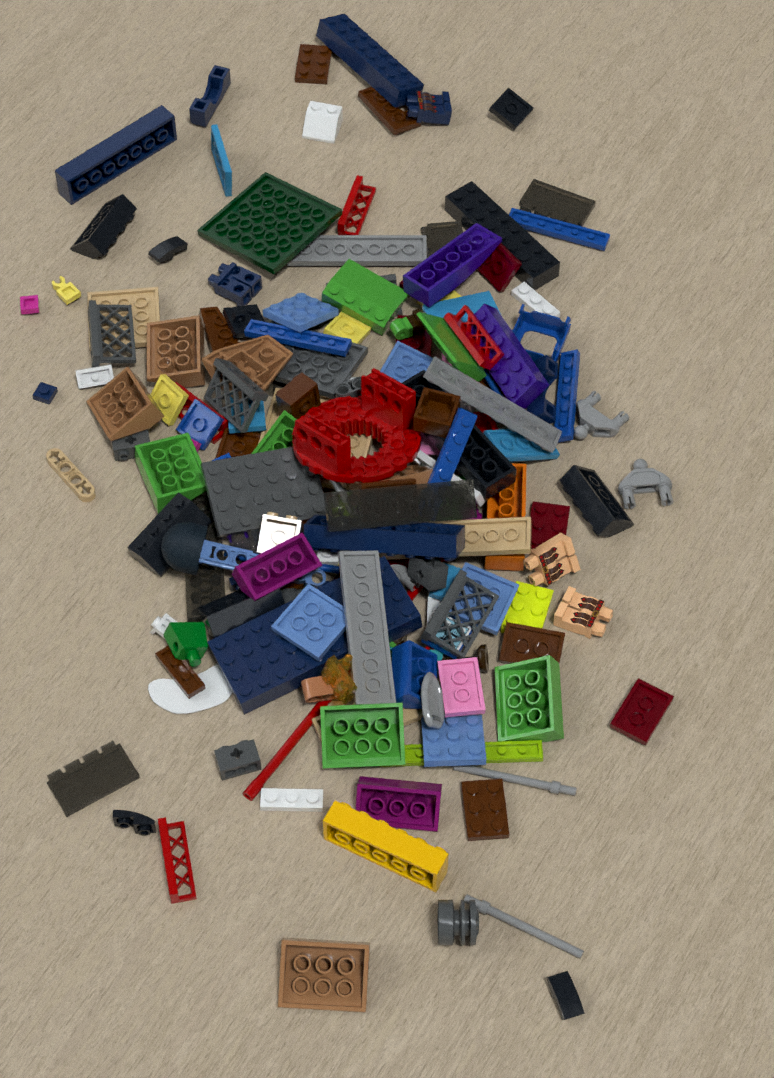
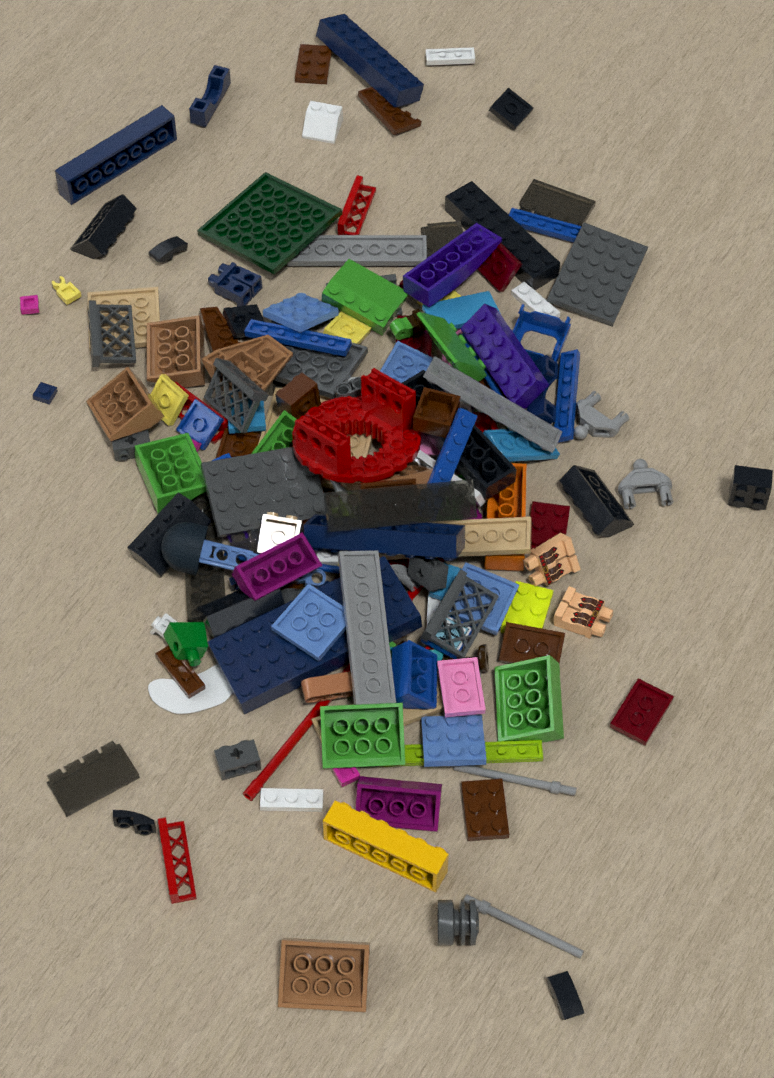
tan beam [46,448,96,502] -> none
white plate [75,364,114,389] -> none
dark azure tile [211,124,232,197] -> none
clear yellow plate [321,654,358,705] -> none
dark blue hips [406,91,452,125] -> none
light grey piece [421,672,445,729] -> none
red fence [443,305,504,370] -> none
none -> dark pink plate [332,767,360,787]
none -> white plate [426,47,475,65]
none -> dark grey plate [547,222,648,327]
none -> black brick [728,465,773,510]

